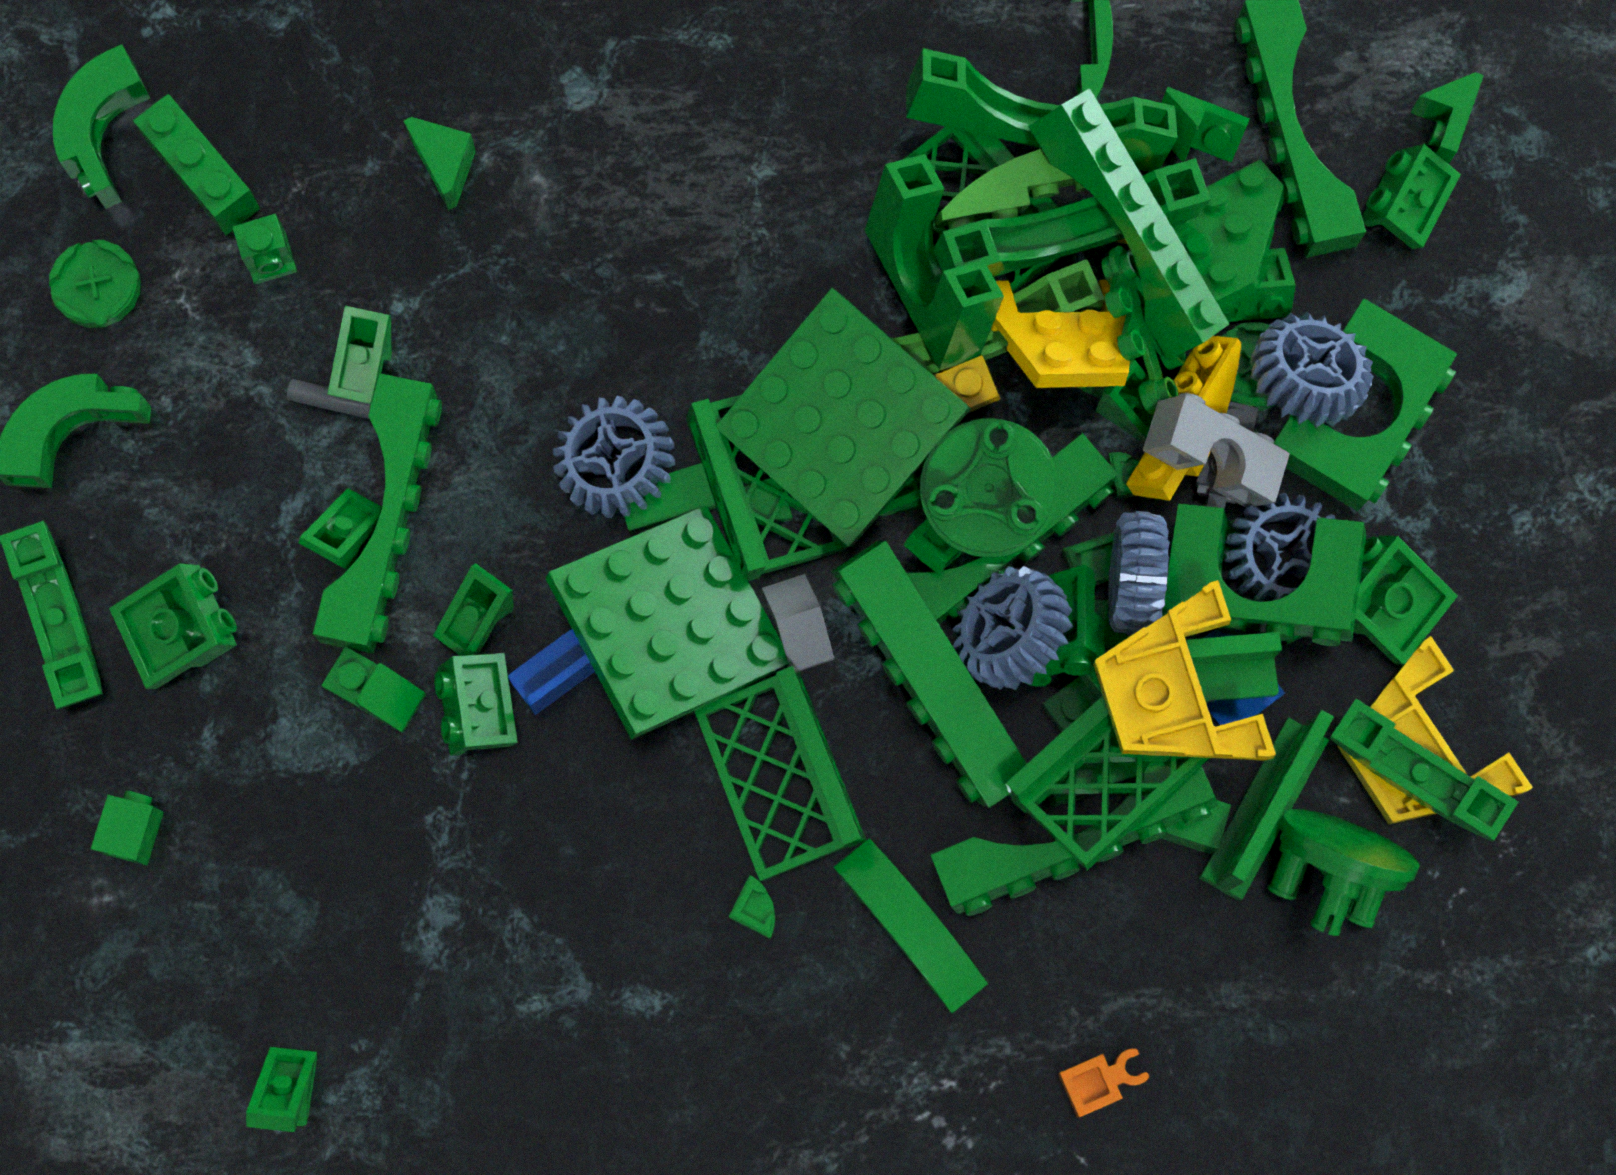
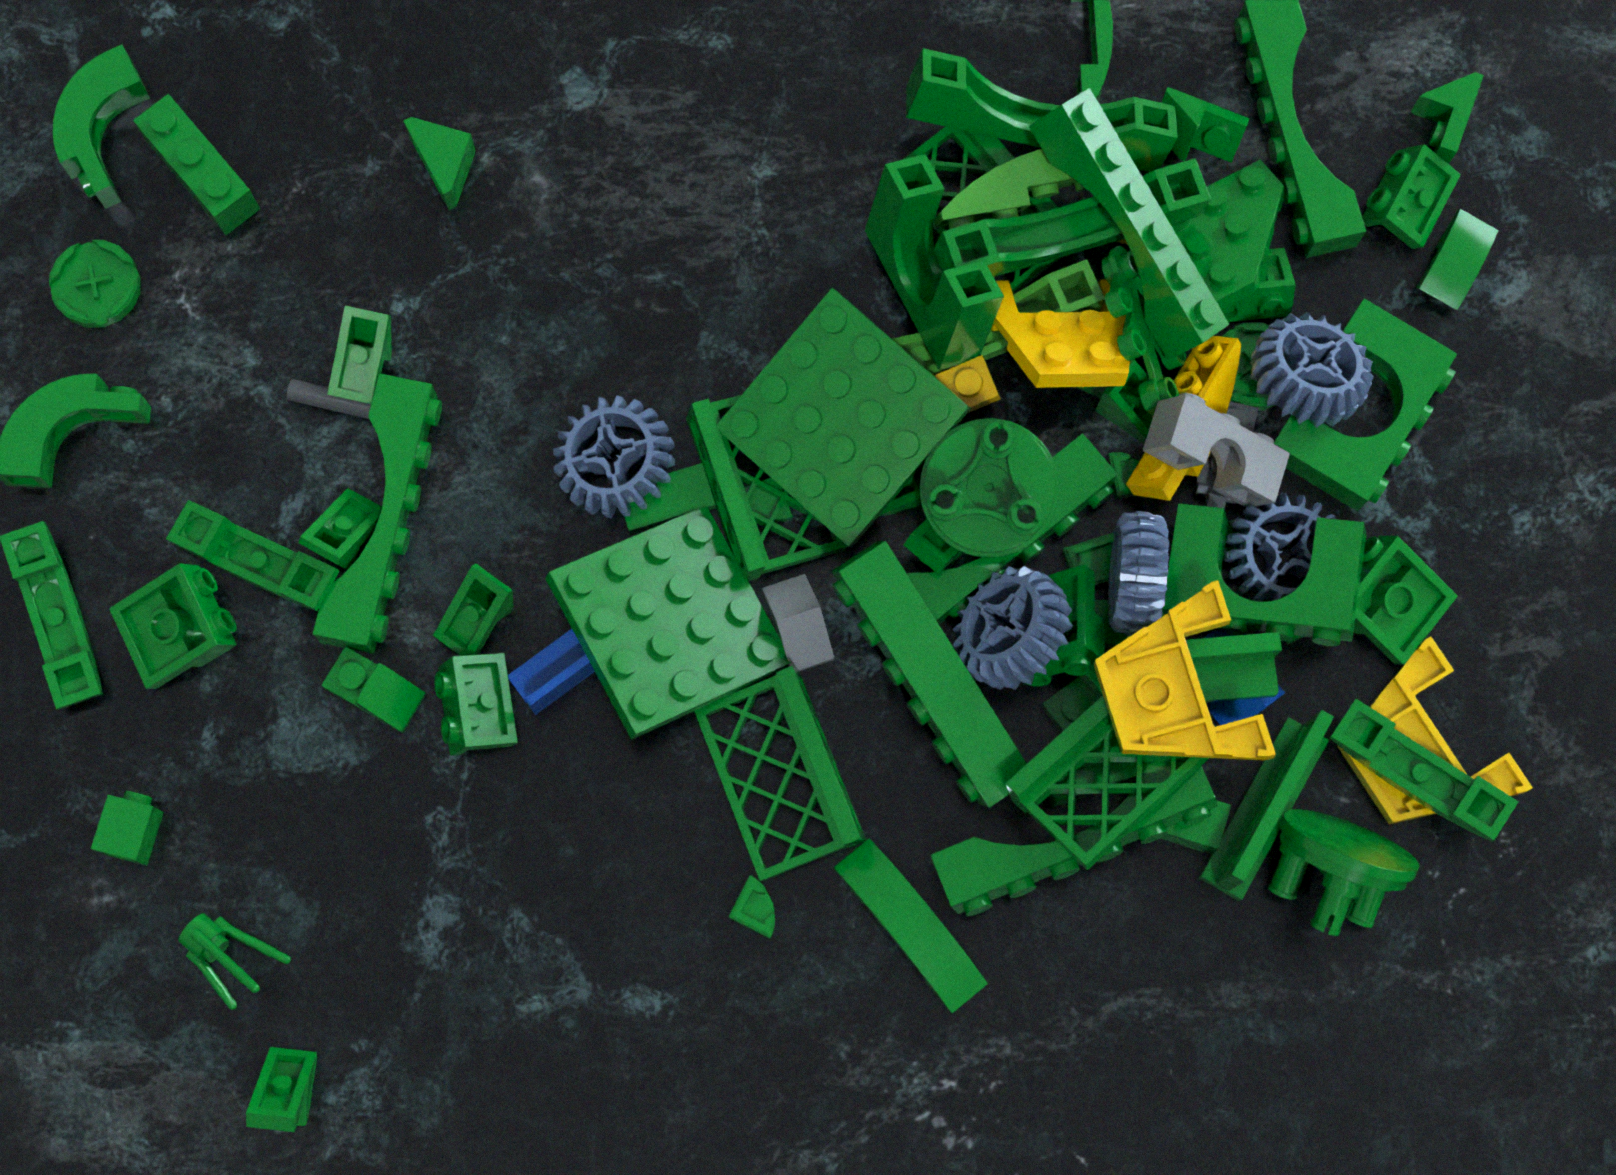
green brick [232,213,297,285] -> none
orange plate [1058,1049,1149,1118] -> none
none -> green slope [166,500,339,611]
none -> green plant [178,913,291,1010]
none -> green slope [1416,209,1498,310]

